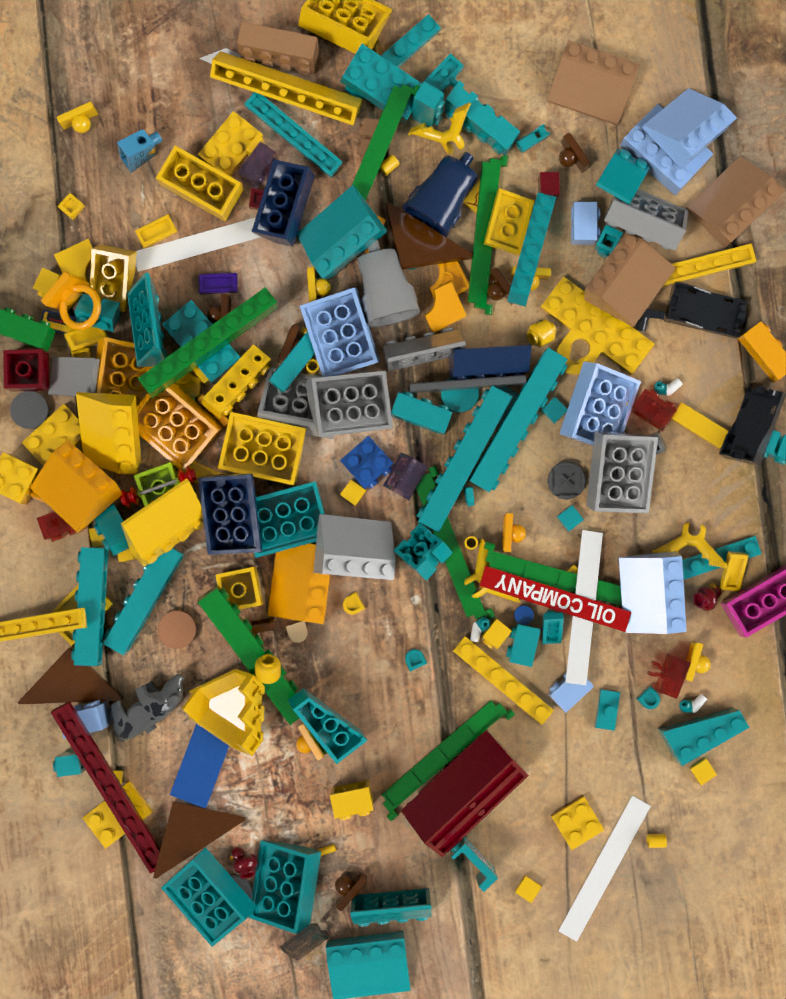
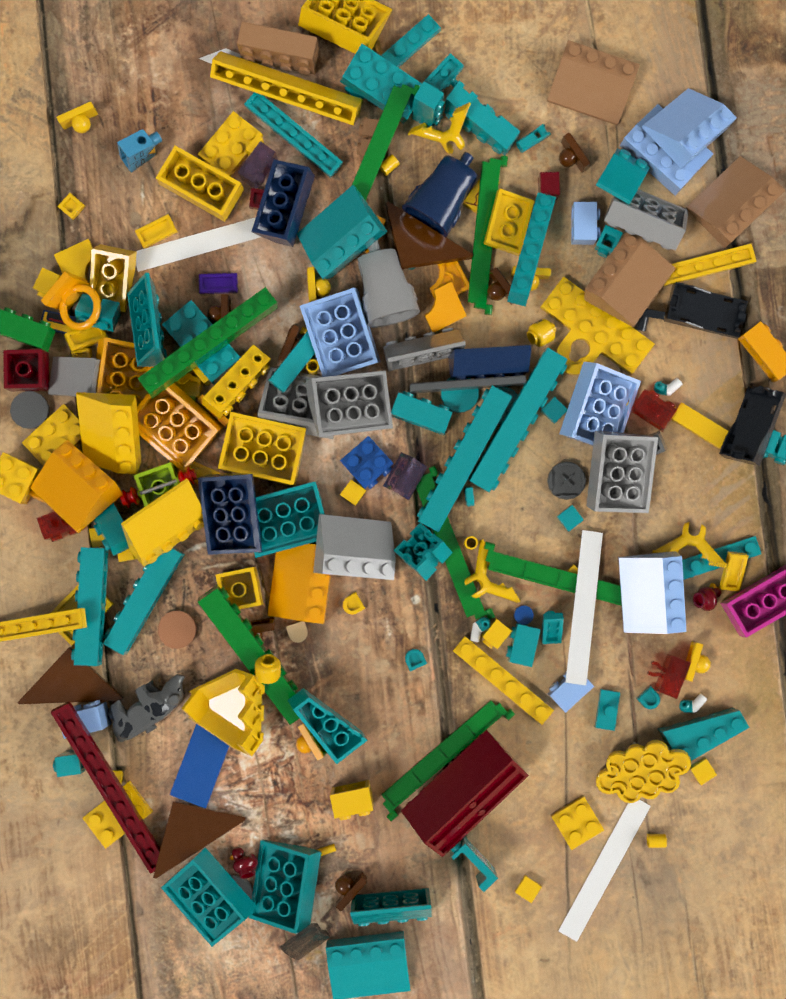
red sticker [479,566,631,632] -> none
light orange tile [502,513,526,552] -> none
none -> yellow plate [596,740,691,803]

